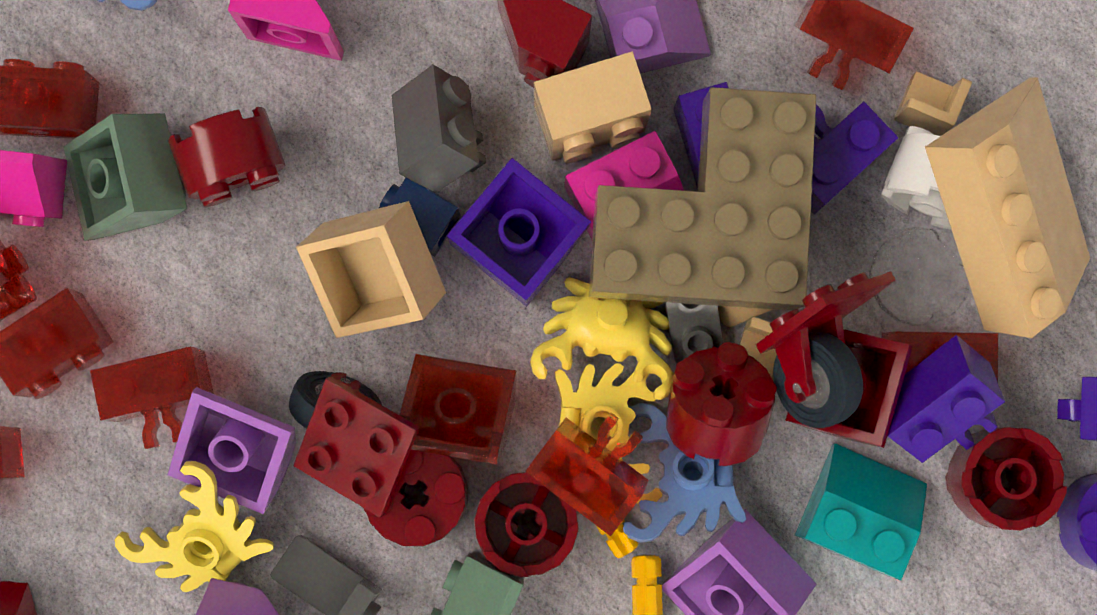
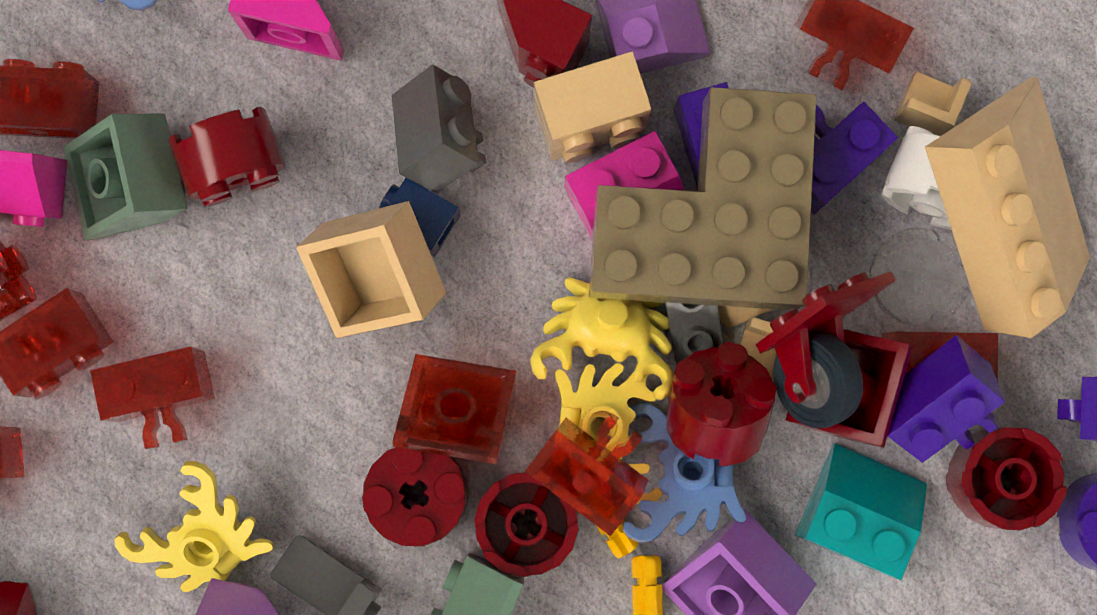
medium lavender slope [167,387,297,514] -> none
dark red plate [289,371,420,517] -> none
dark purple slope [447,158,591,307] -> none

